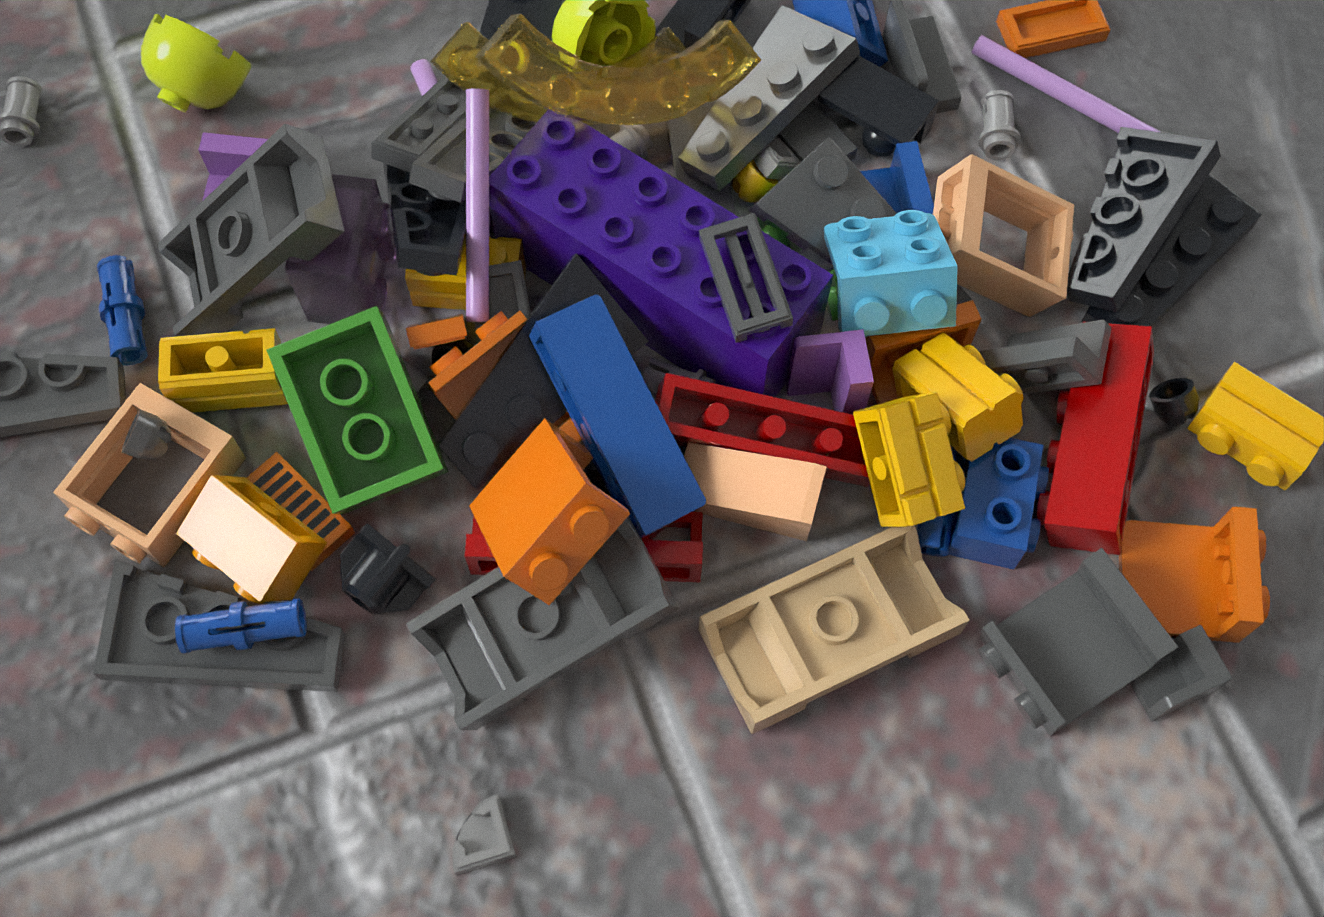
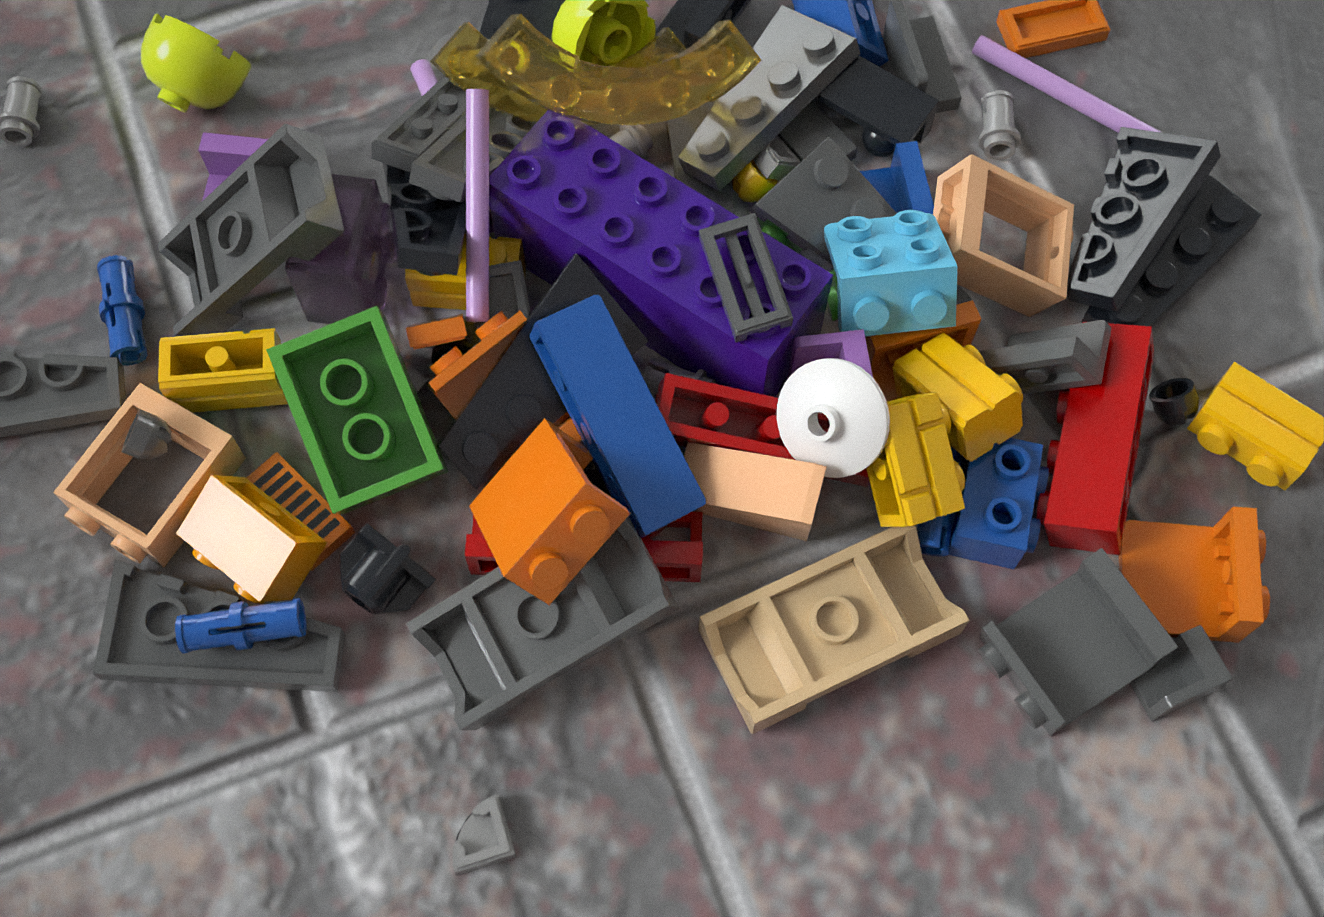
none -> white dish [777,358,890,478]

